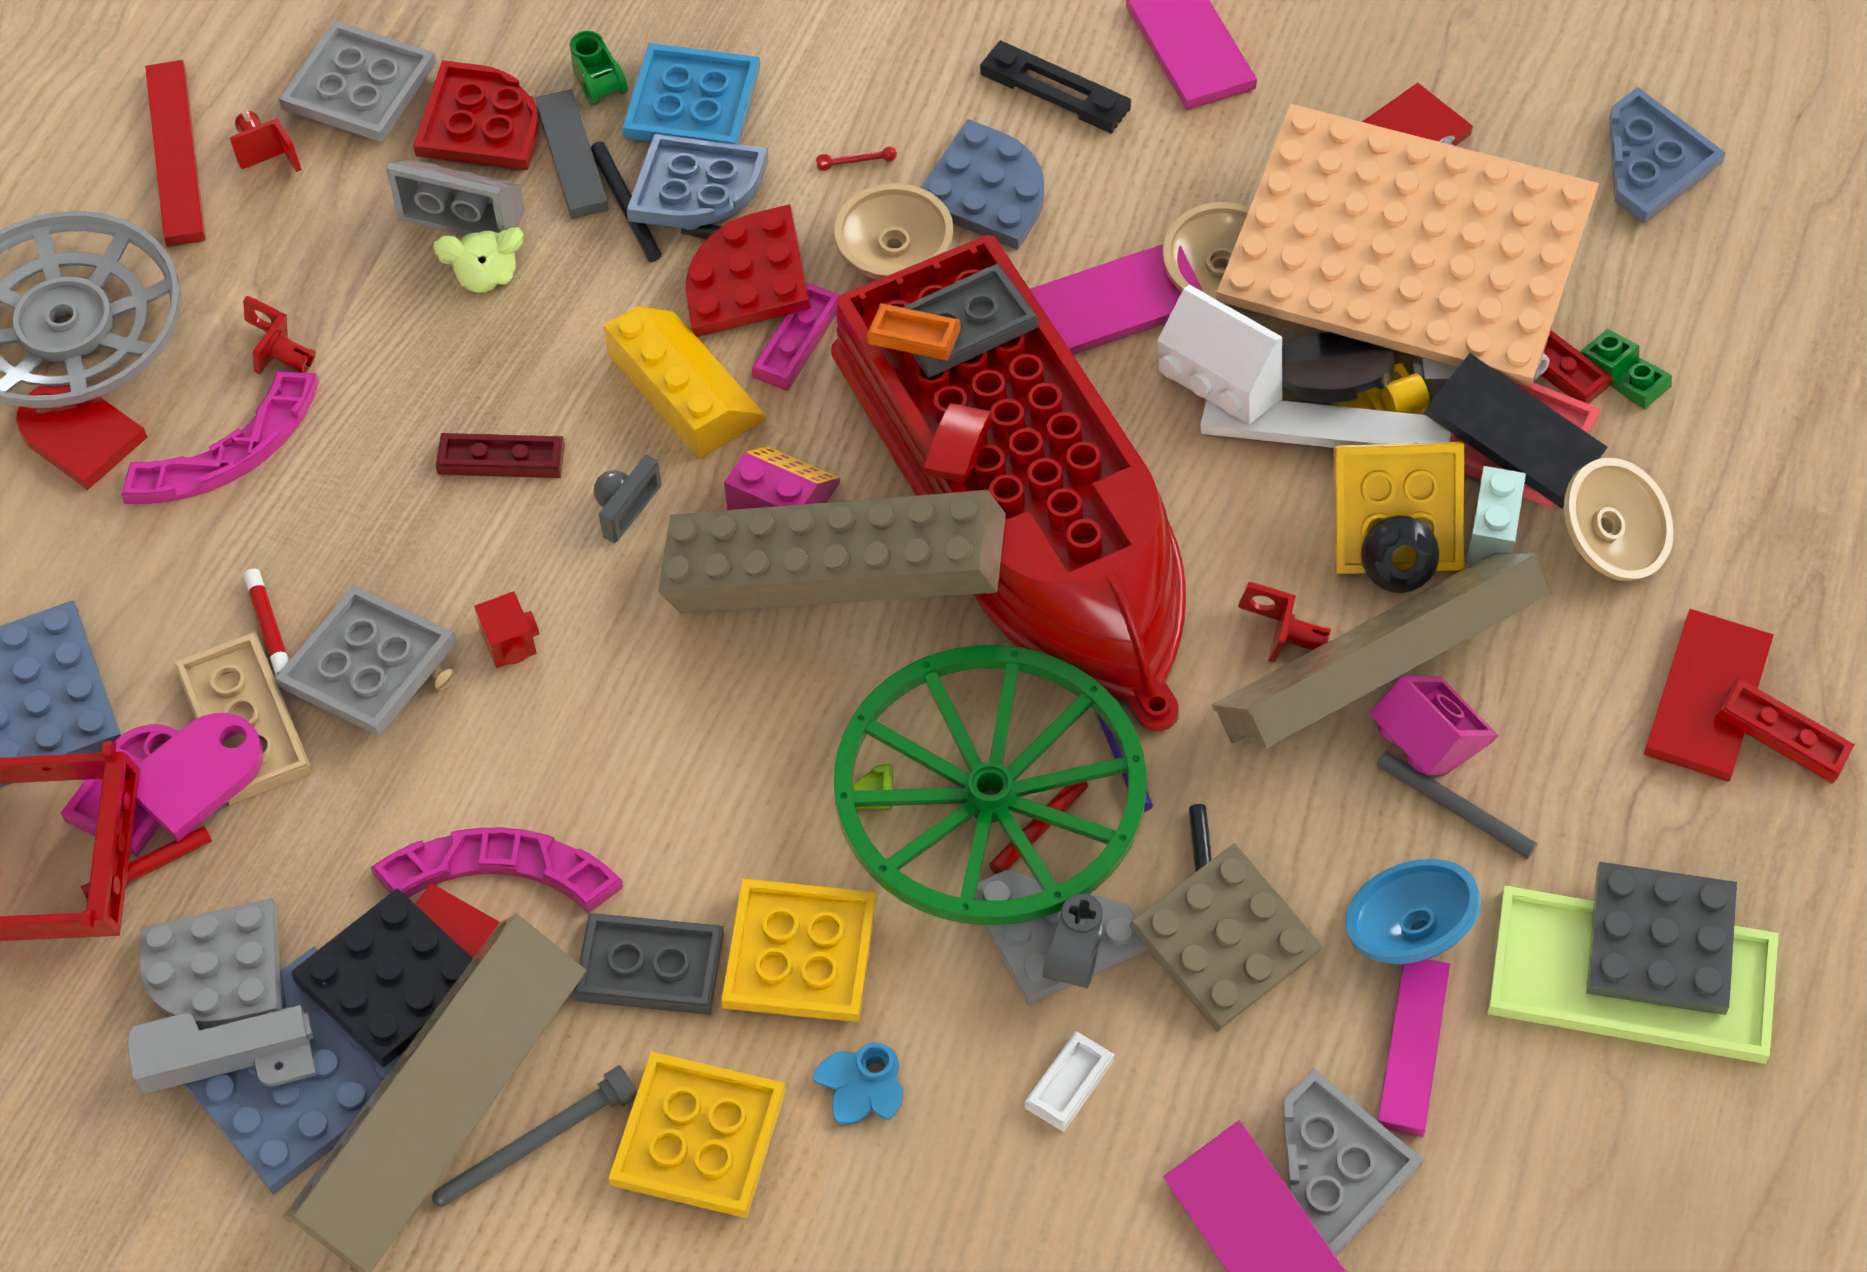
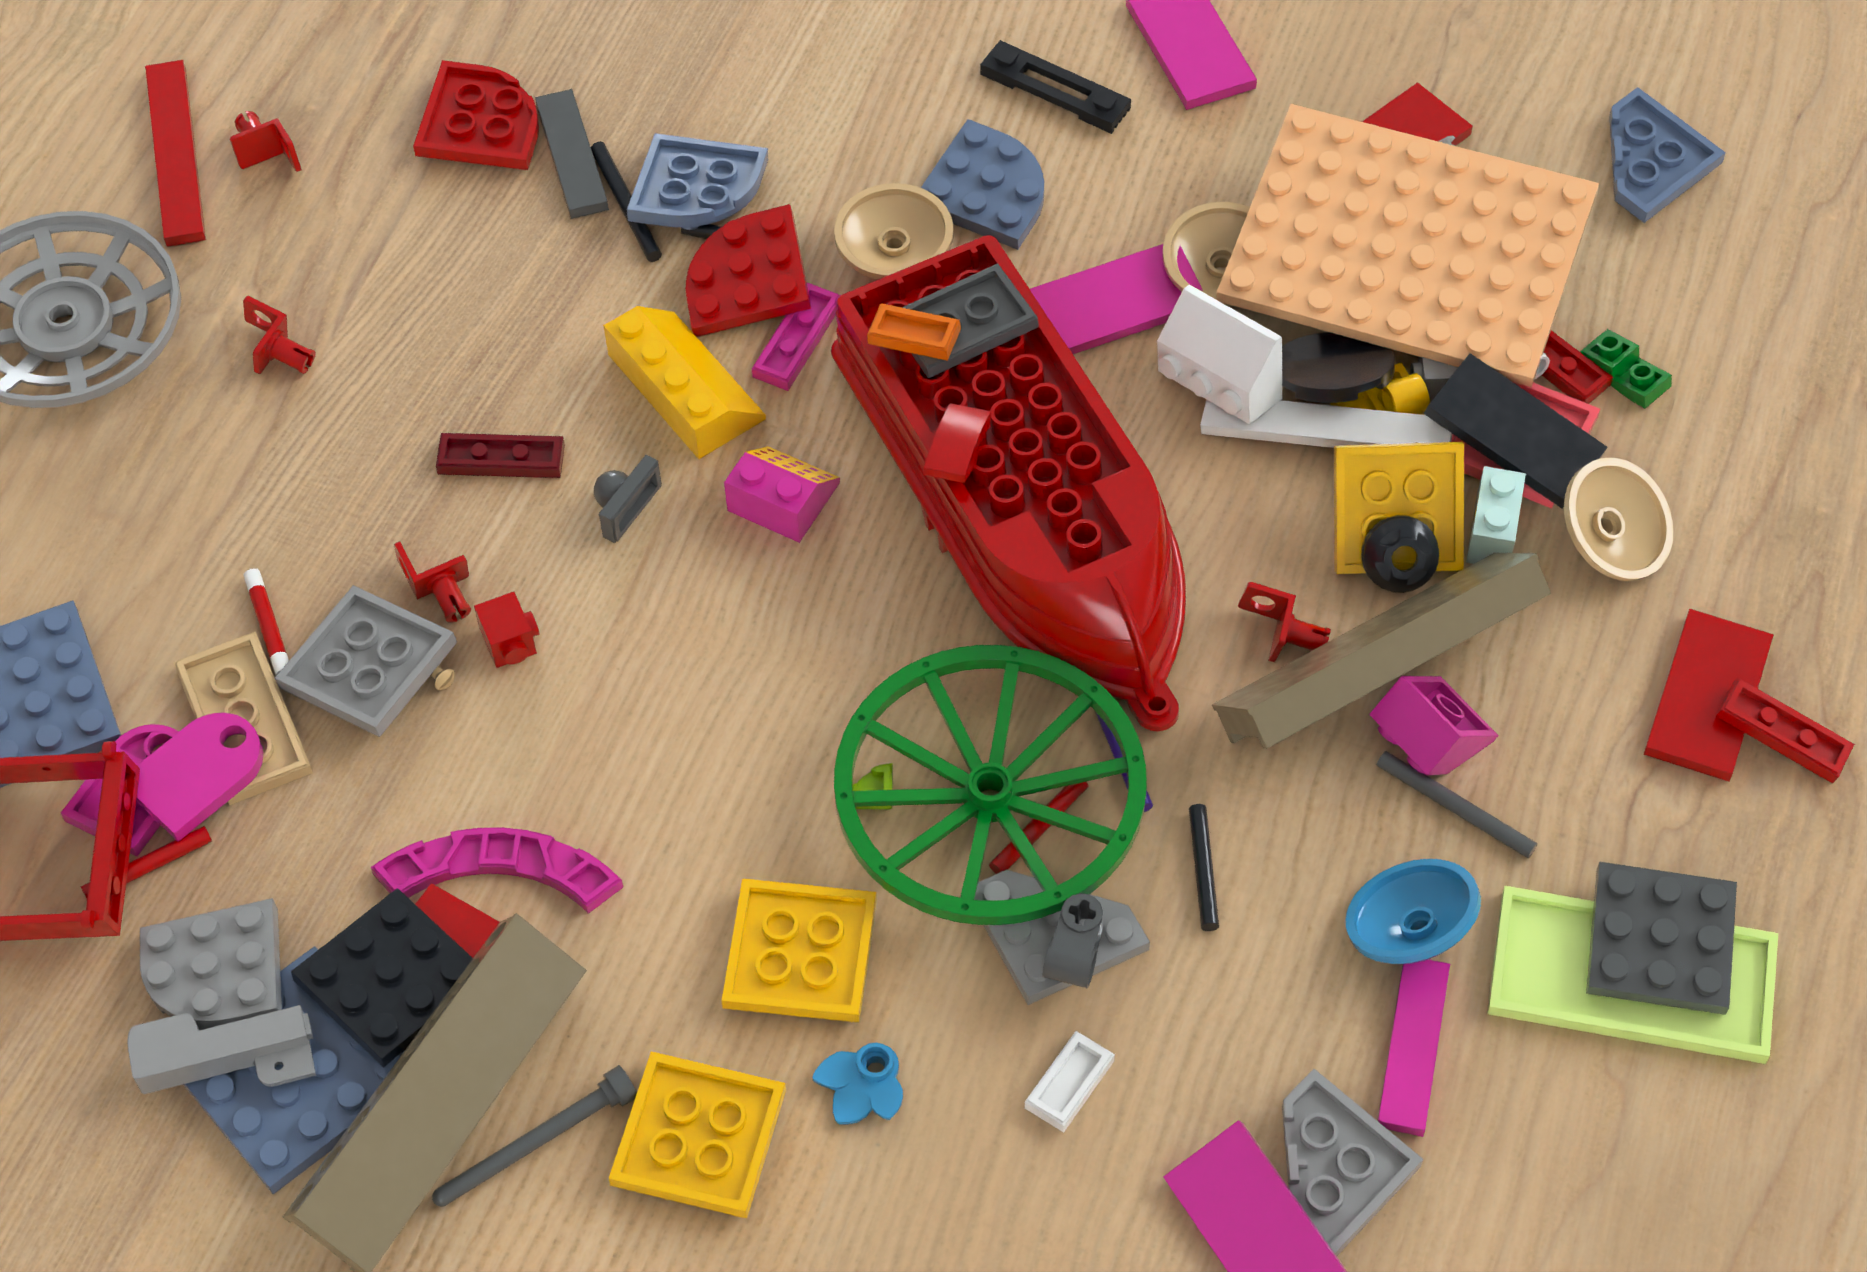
red tile [16,384,148,490] -> none
dark pink tile [121,371,319,504] -> none
light grey plate [279,21,436,143] -> none
light grey slope [386,160,524,235] -> none
yellowish green hair [433,227,524,293] -> none
green piece [569,30,628,105] -> none
dark grey tile [573,913,724,1015] -> none
dark azure plate [623,43,761,144] -> none
dark tan brick [658,490,1006,613] -> none
red hinge [816,146,897,171] -> none
dark tan plate [1129,843,1322,1032] -> none
none -> red bracket [394,541,471,623]

